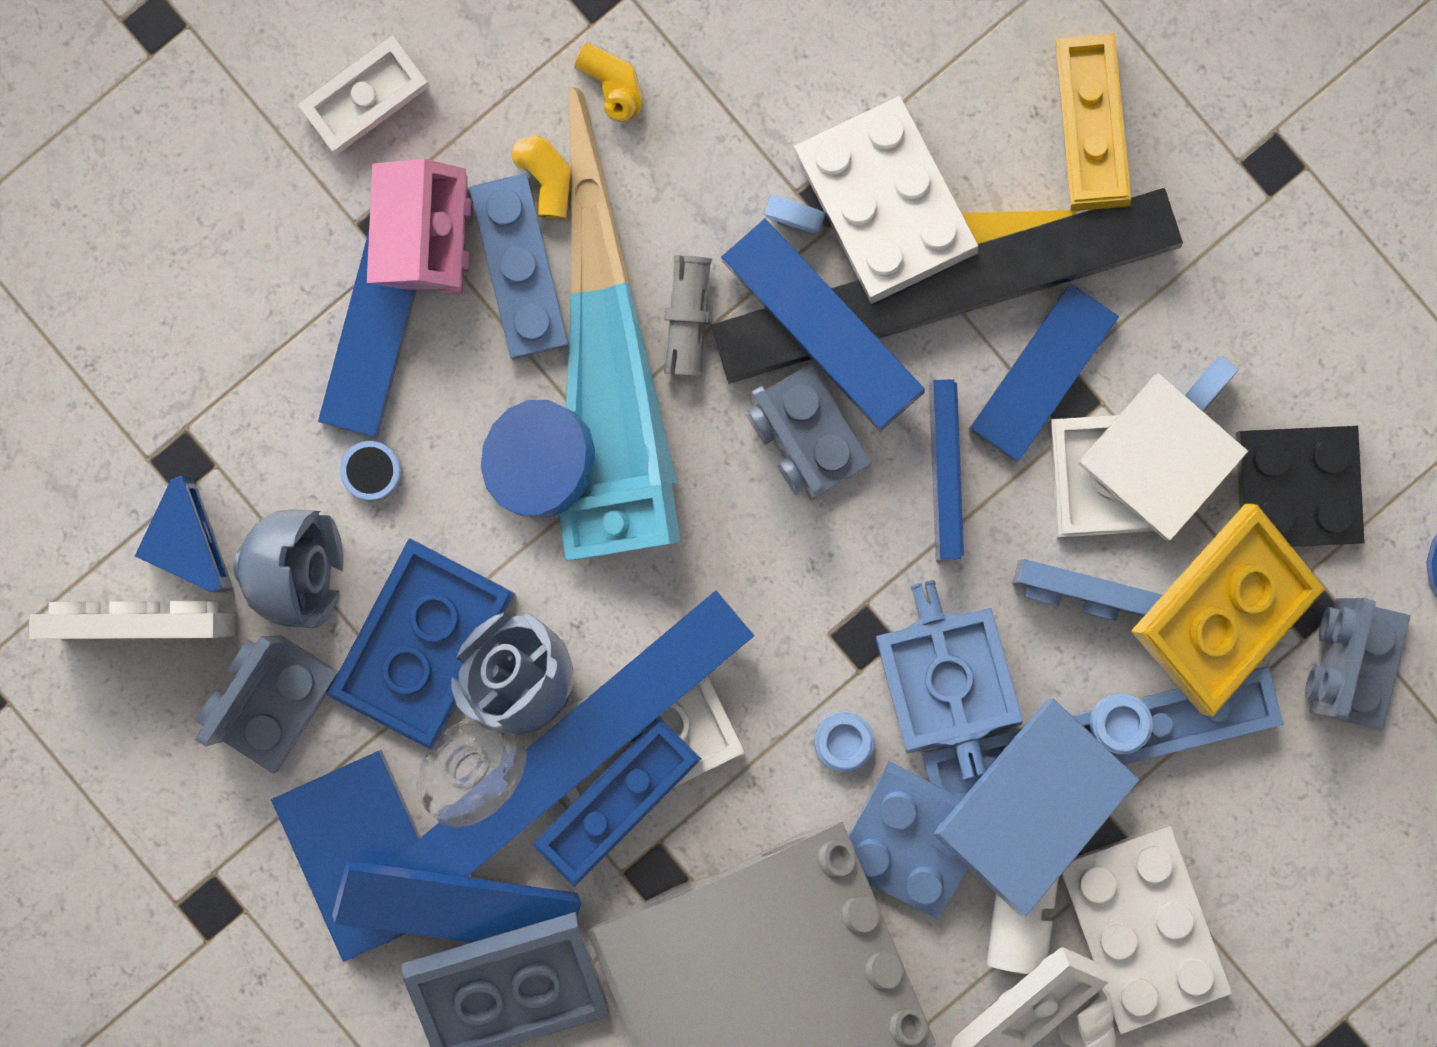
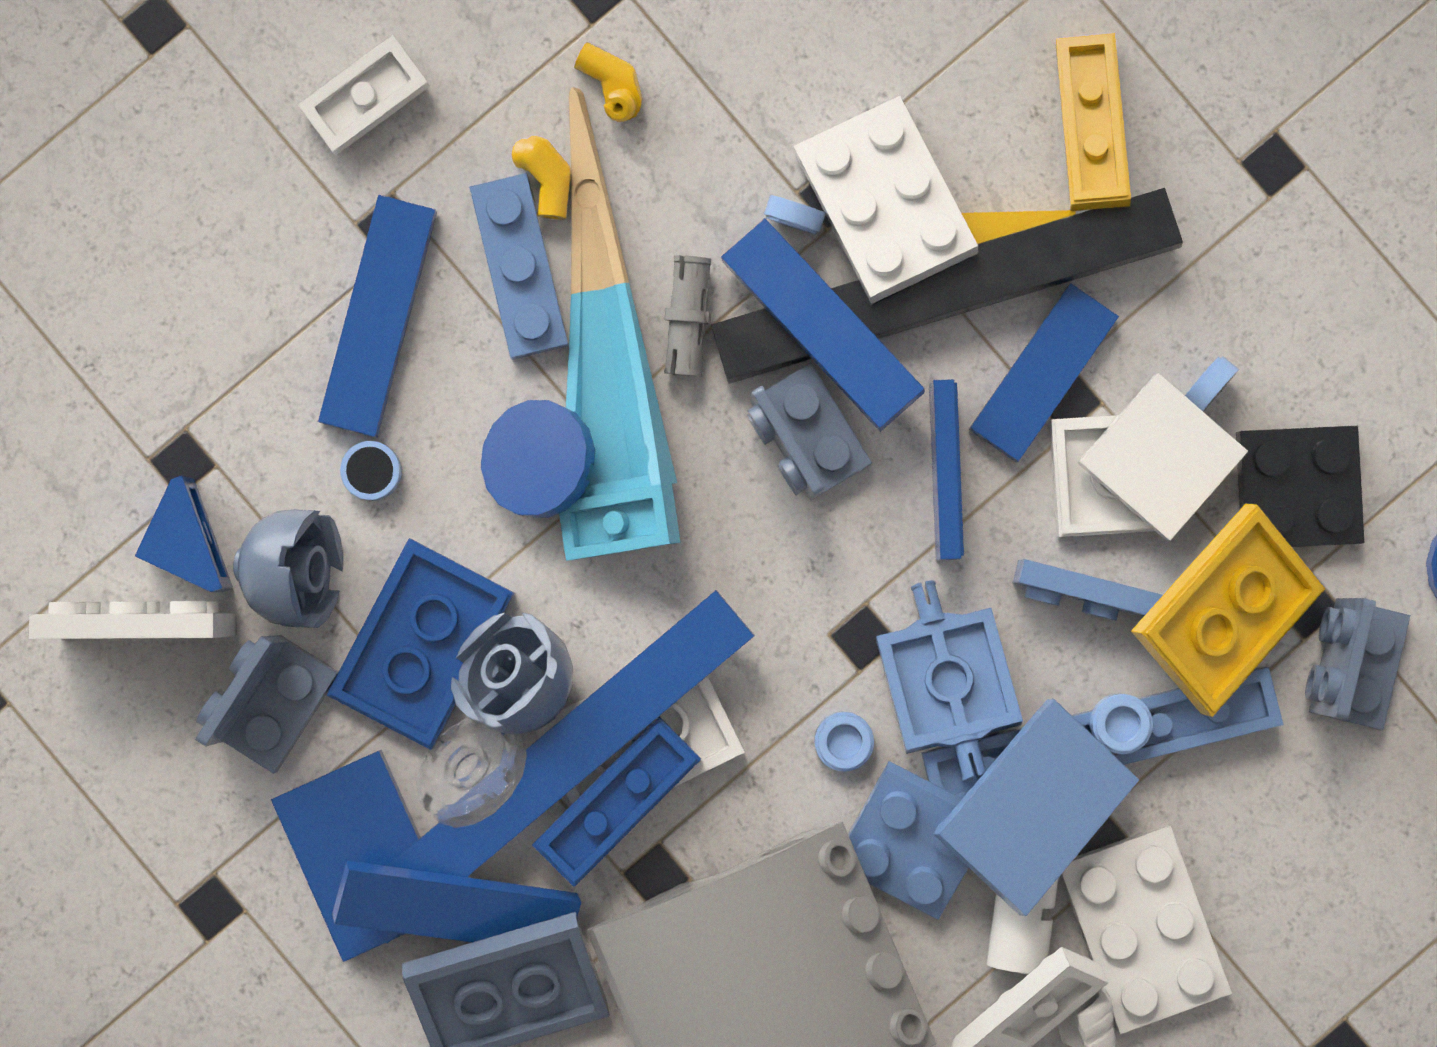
bright pink brick [367,159,473,294] -> none

